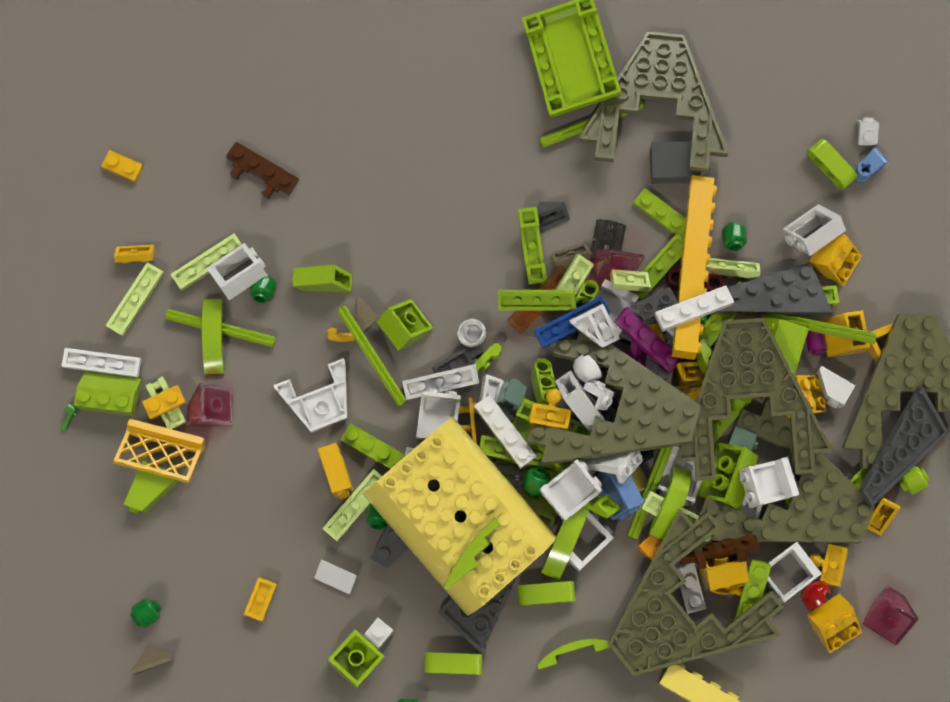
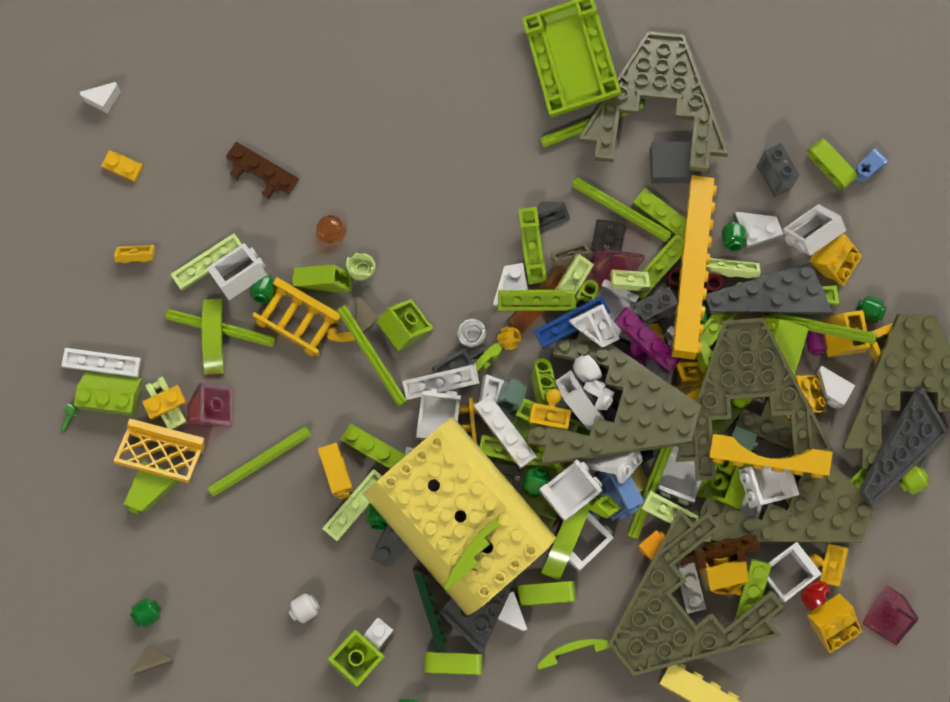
yellowish green plate [105,262,165,336] -> none
yellow plate [244,577,278,622] -> none
white wing [273,358,348,433] -> none
white slope [314,559,358,595] -> none
lime slope [649,464,692,541] -> none
white plate [654,285,734,332] -> none
white bracket [856,117,879,145] -> none
yellow slope [867,497,901,536] -> none
none -> white slope [80,82,121,114]
none -> lime axle [208,427,311,497]
none -> yellow fence [252,277,342,357]
none -> white head [289,594,320,623]
none -> clear orange hair [316,215,347,244]
none -> yellowish green hair [346,253,375,281]
none -> dark green wing [413,567,448,651]
none -> white wing [493,263,528,307]
none -> yellow gear [497,326,521,350]
none -> white slope [498,591,527,632]
none -> lime axle [572,177,671,242]
none -> yellow arch [707,433,833,479]
none -> white wing [734,212,783,248]
none -> dark grey window [757,143,800,198]
none -> green head [856,296,887,323]

